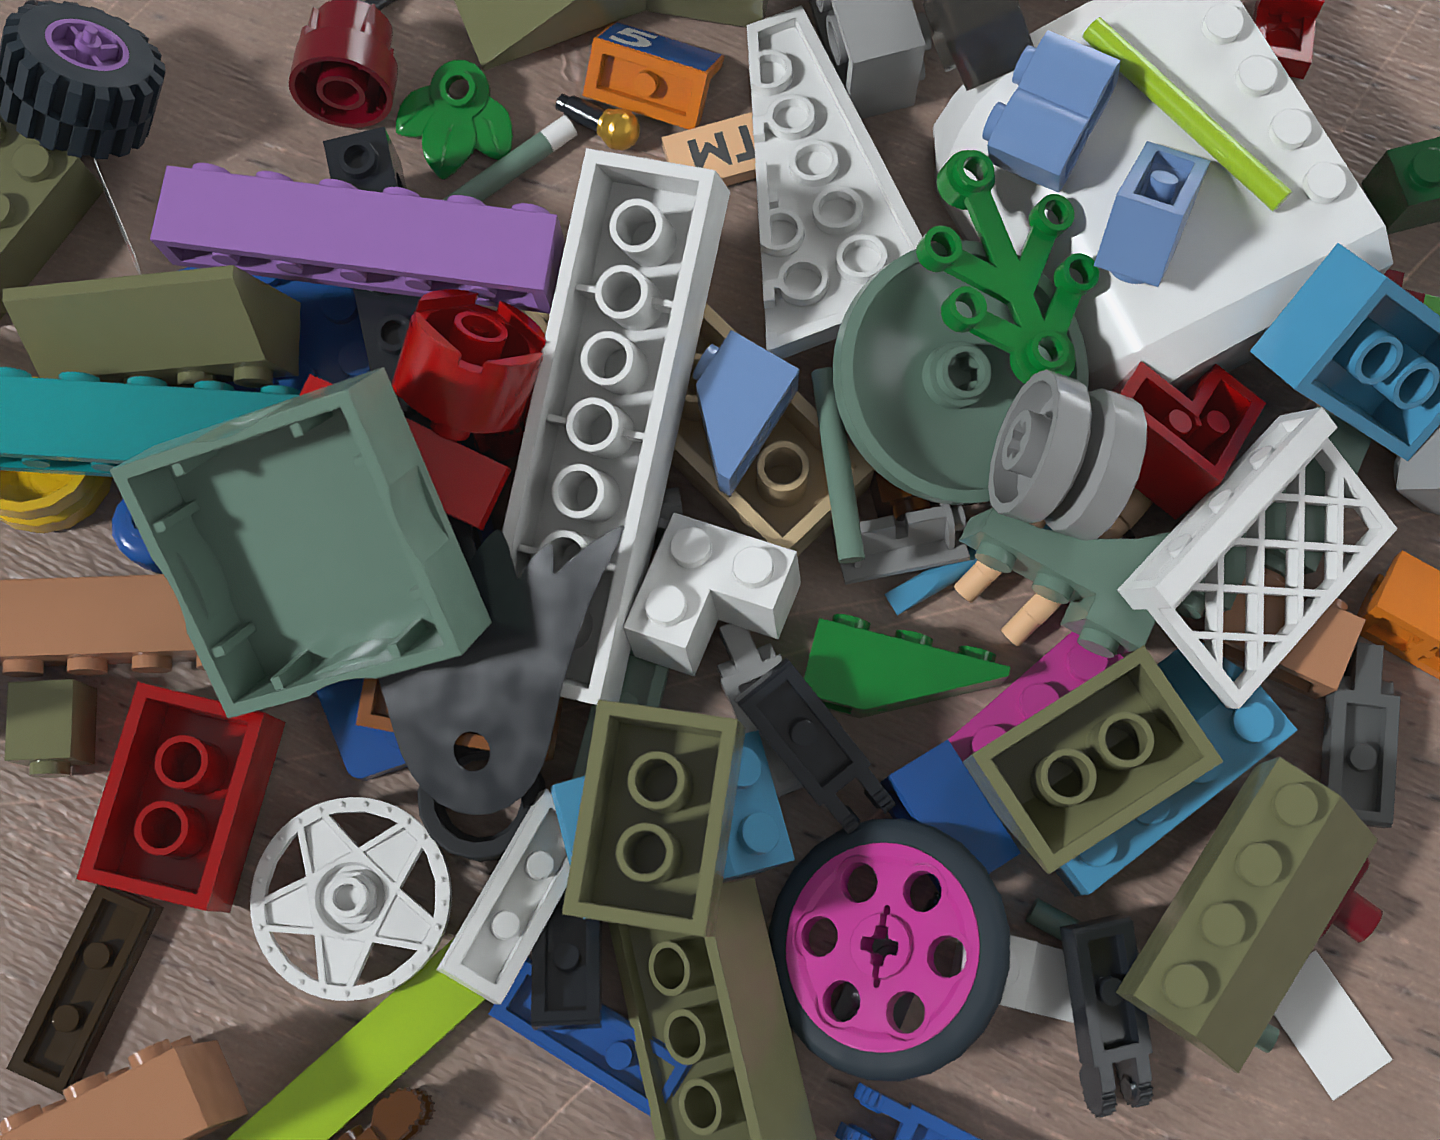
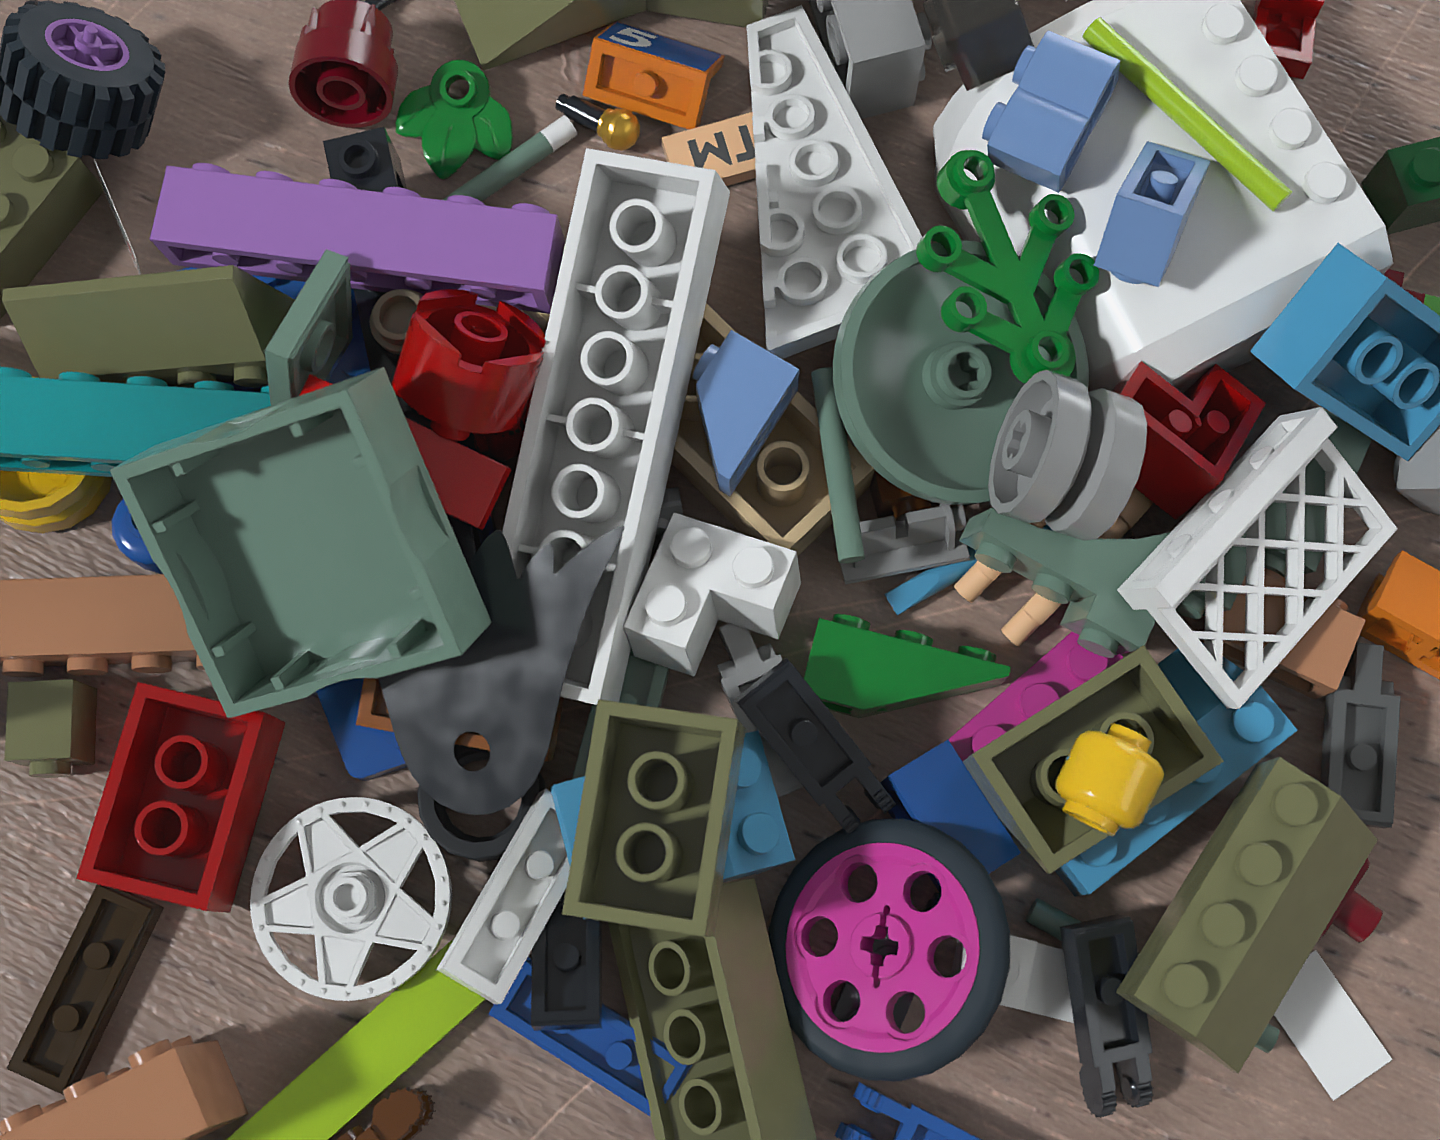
none -> sand green tile [265,249,353,405]
none -> dark tan plate [370,289,423,355]
none -> yellow head [1055,723,1164,836]

